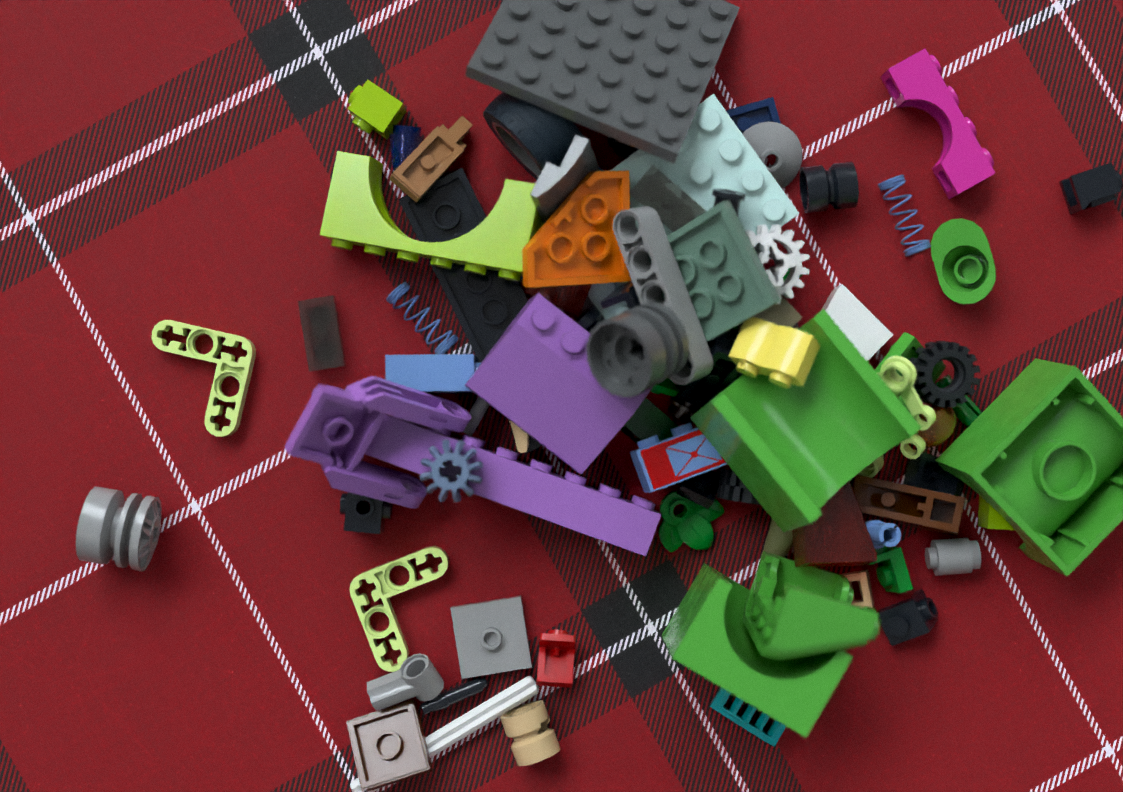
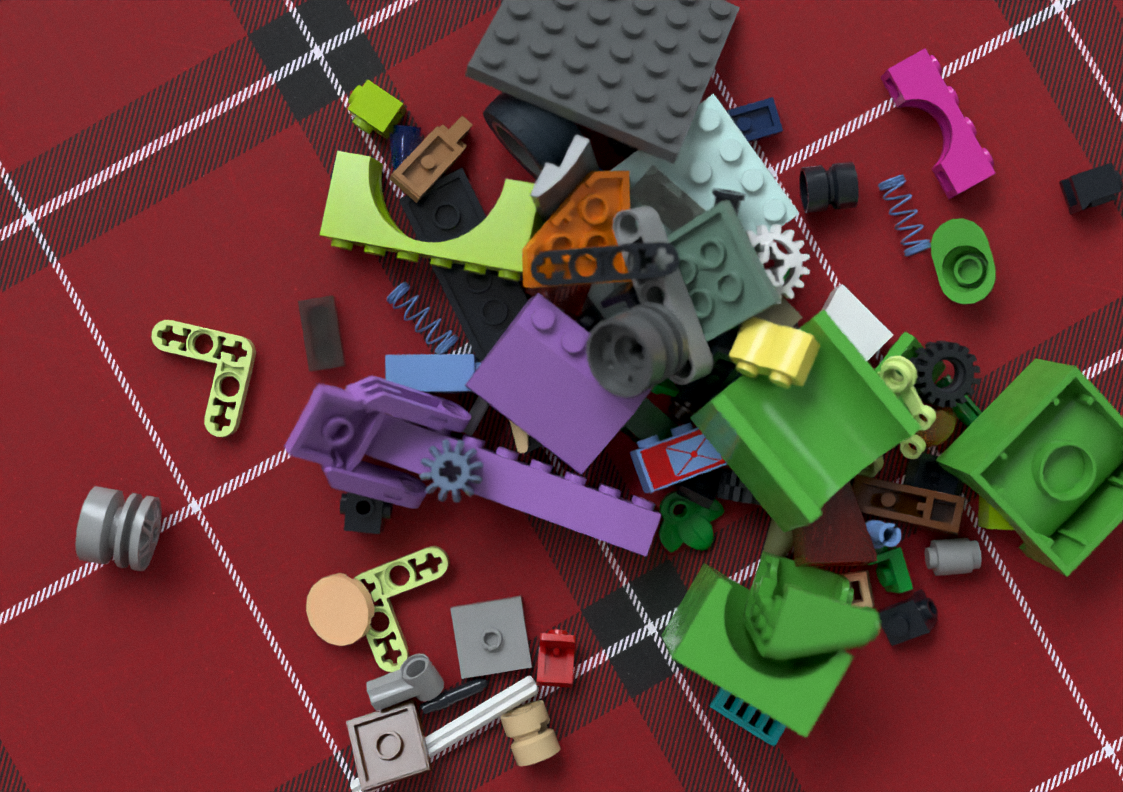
light grey dish [742,122,802,188] -> none
none -> light nougat tile [306,573,375,646]
none -> black beam [531,242,680,286]

